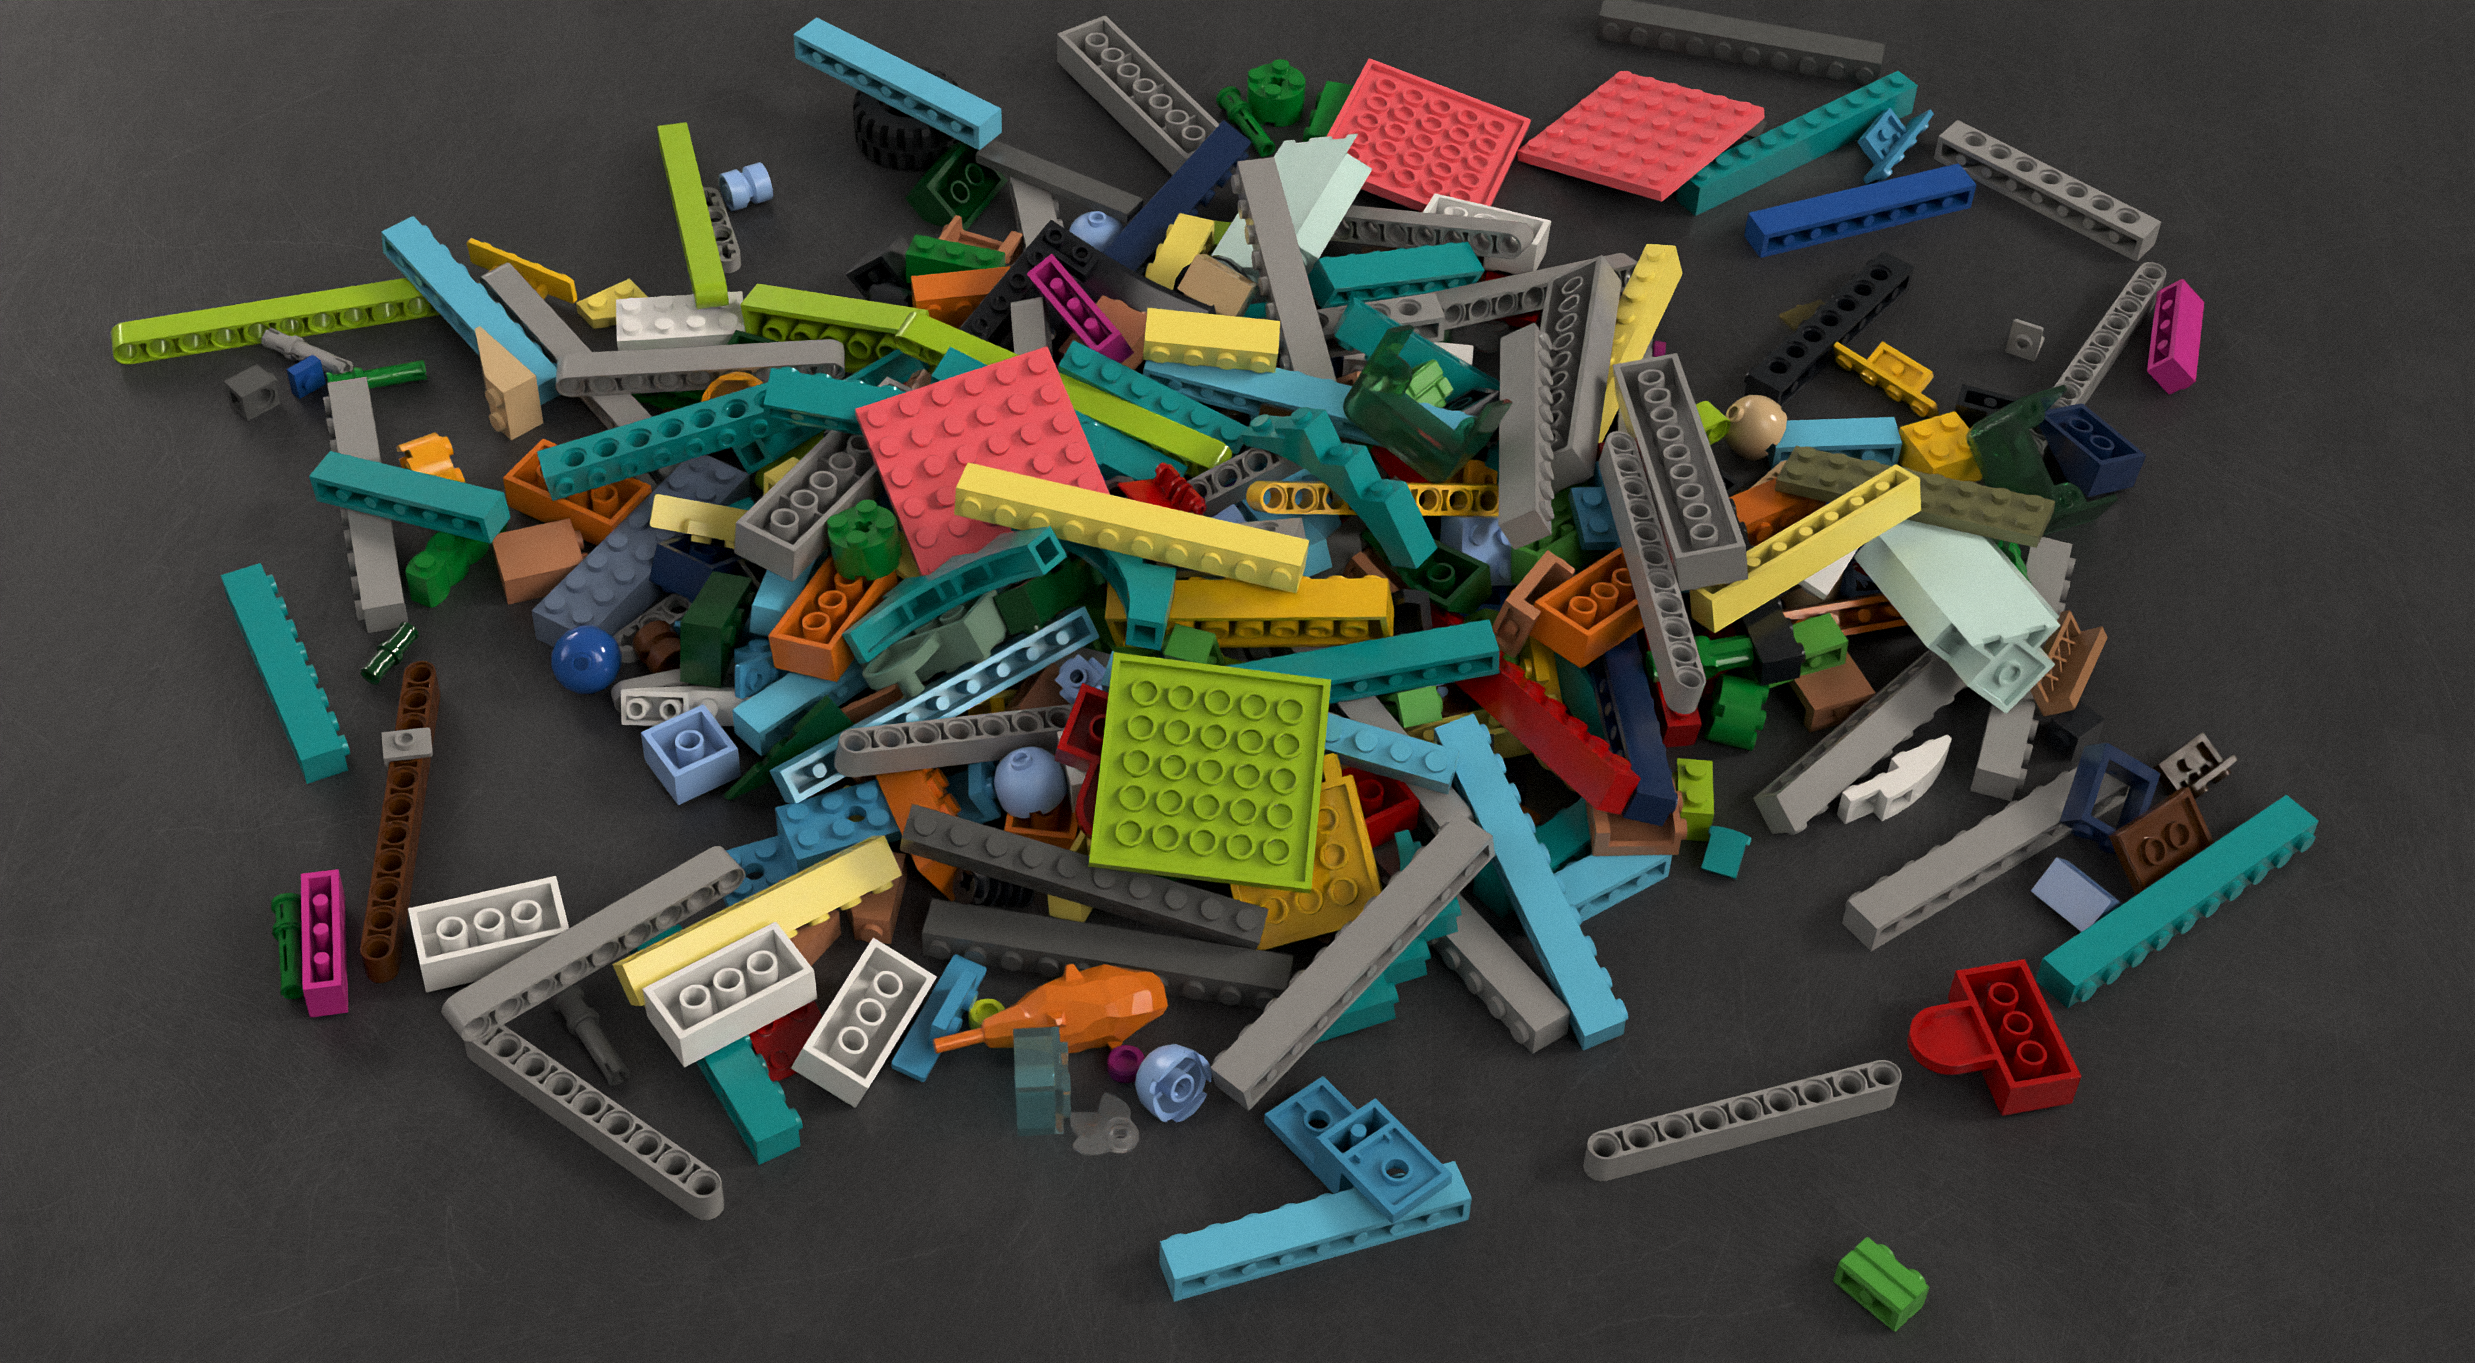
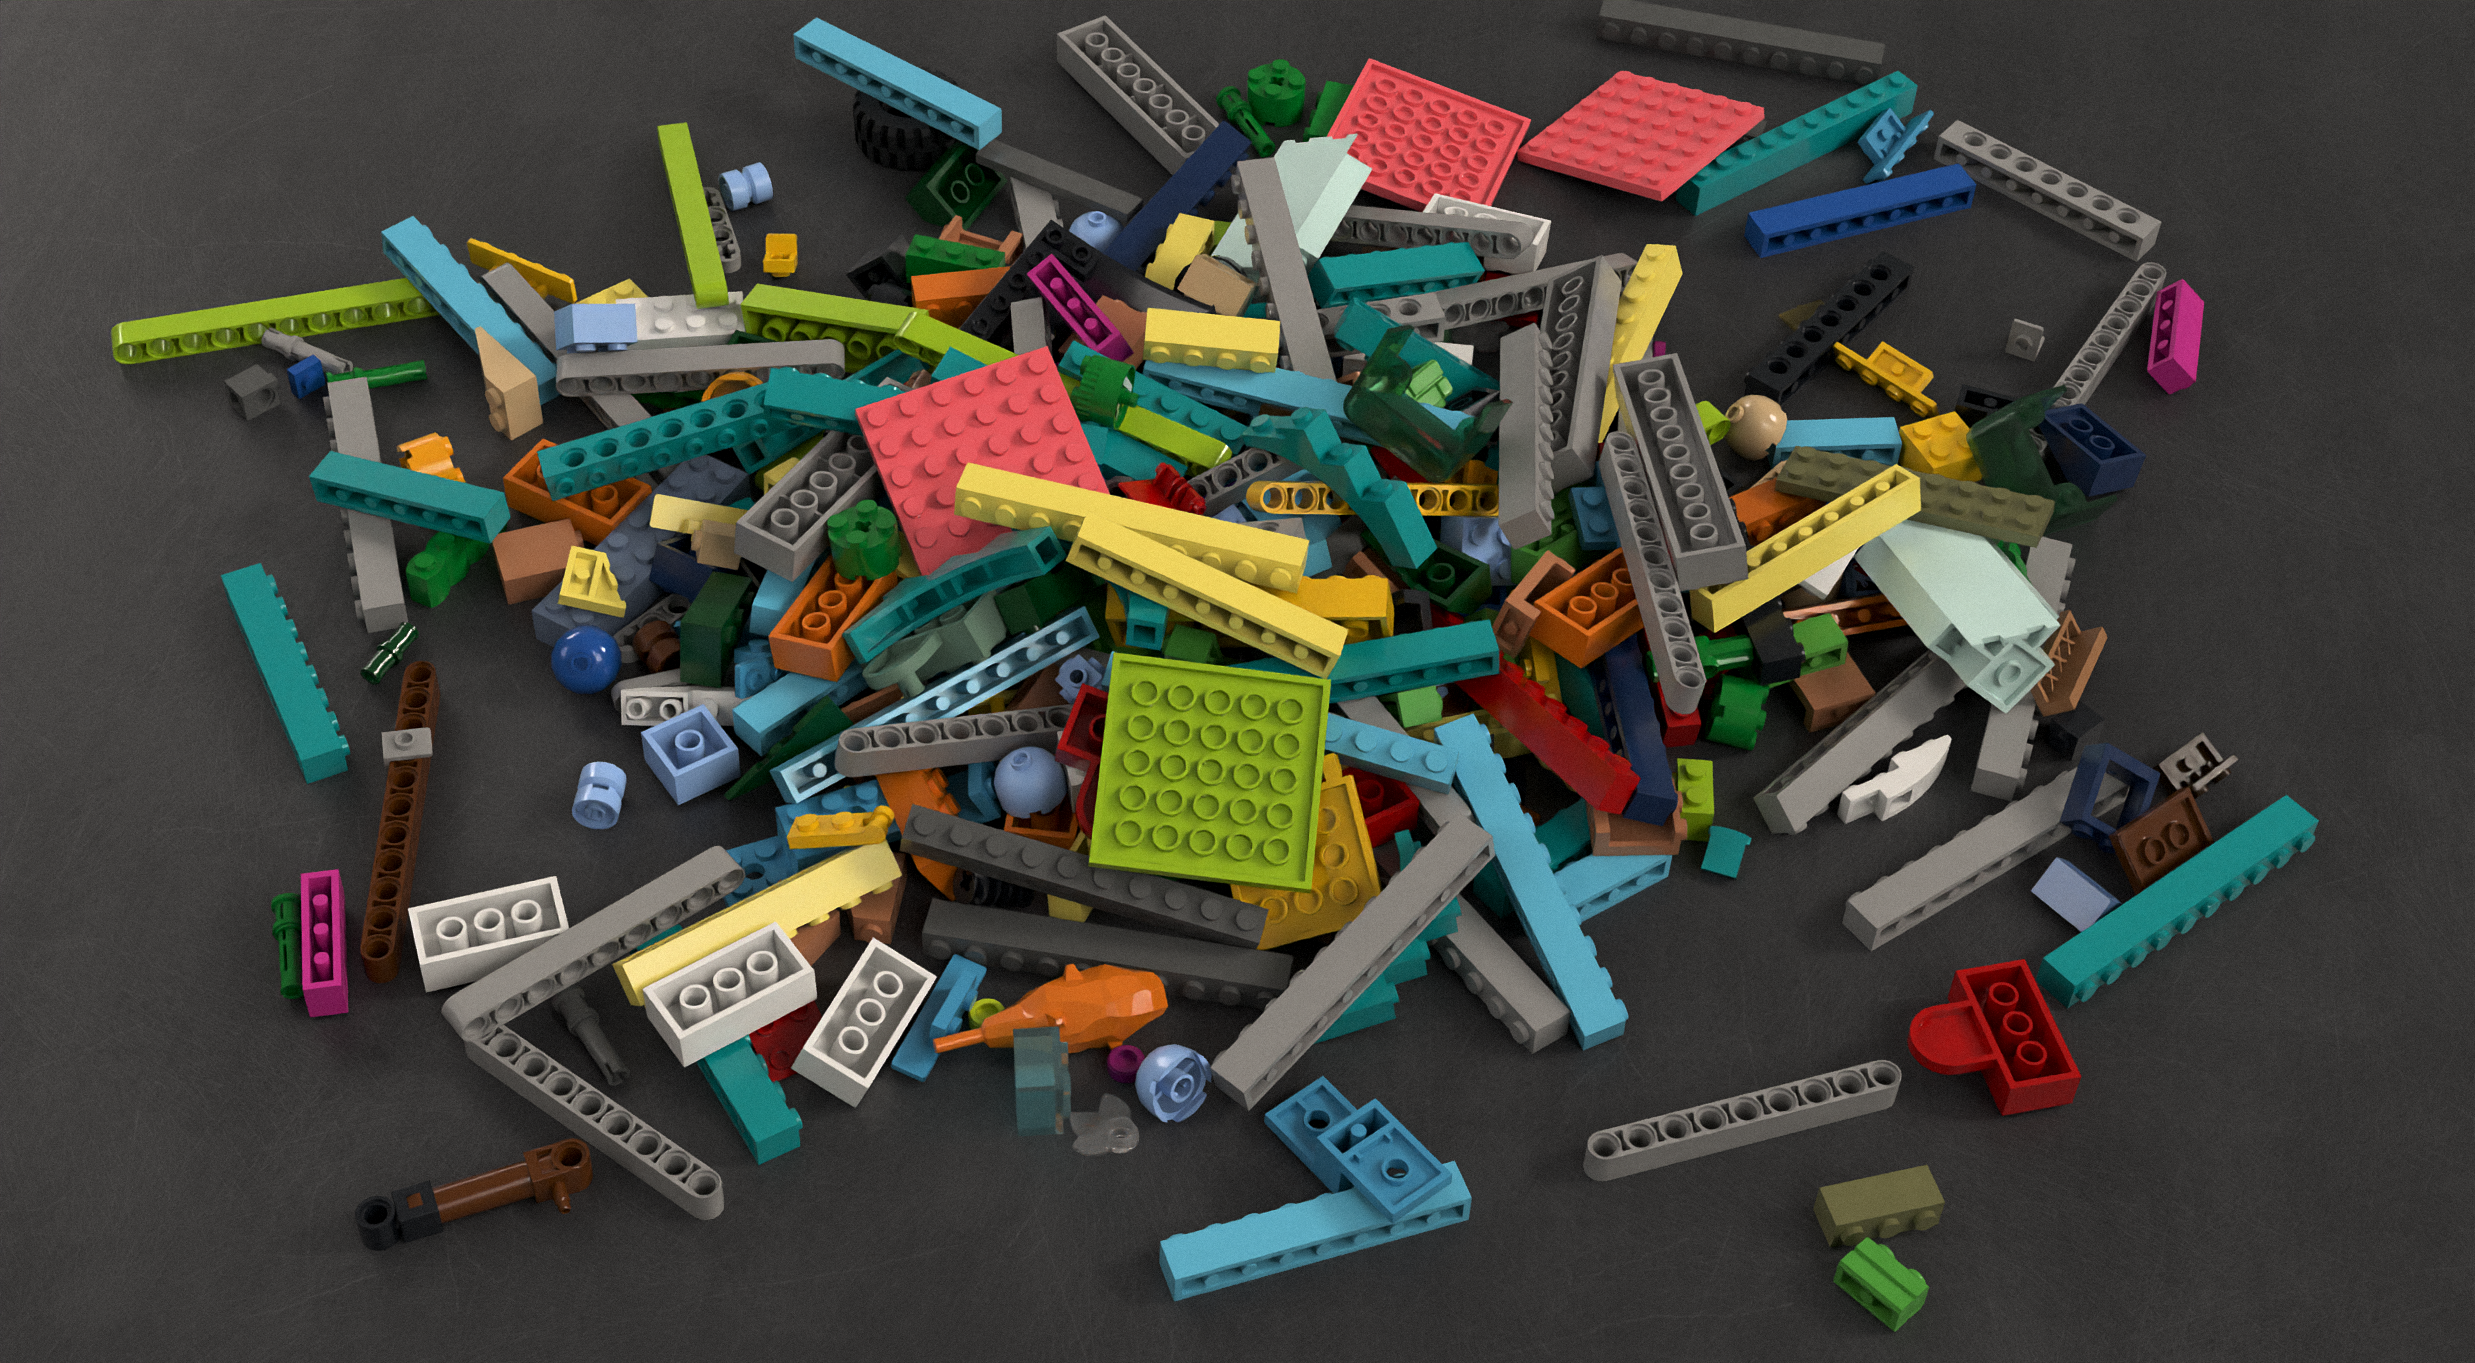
none -> reddish brown piece [355,1138,594,1251]
none -> light blue brick [554,304,637,354]
none -> light yellow wing [558,546,626,618]
none -> light blue wheel [572,762,627,830]
none -> tan brick [691,519,741,570]
none -> yellow bracket [763,233,798,277]
none -> yellow plate [786,805,894,849]
none -> light yellow brick [1066,511,1348,679]
none -> green piece [1070,354,1139,430]
none -> olive brick [1813,1165,1945,1247]

